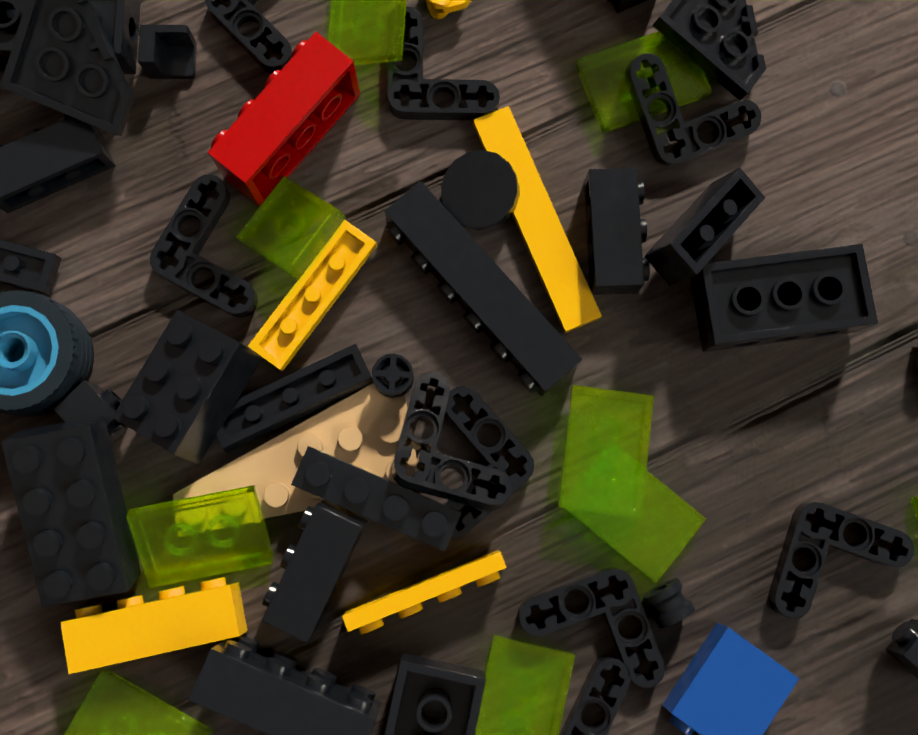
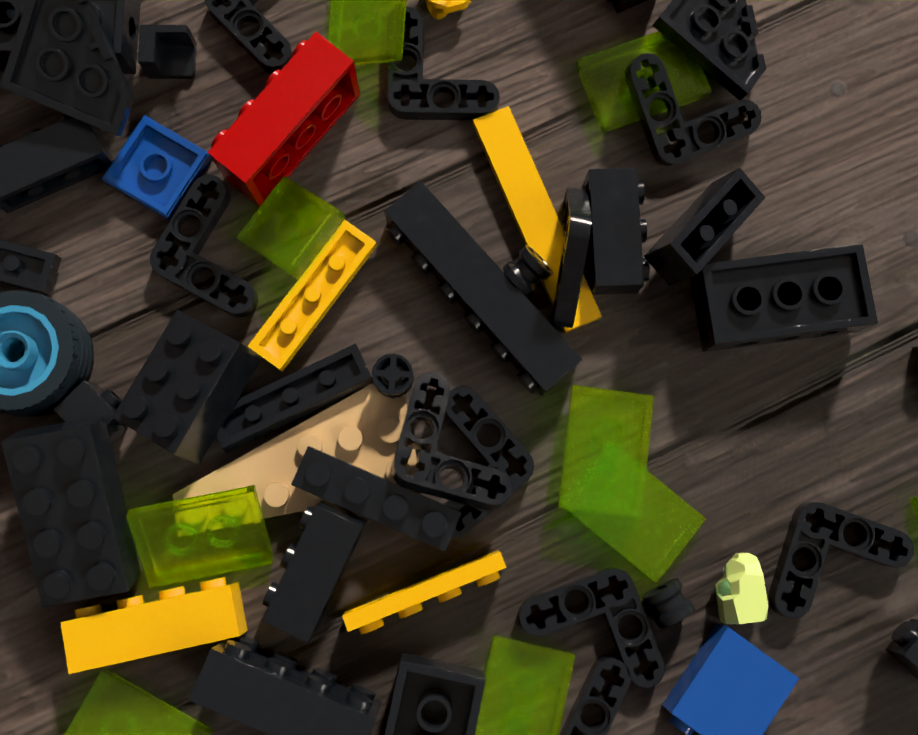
black tile [441,150,520,231] -> none
none -> blue tile [101,115,212,221]
none -> black wheel [502,245,553,296]
none -> black beam [552,187,592,328]
none -> yellowish green rock [715,552,768,624]

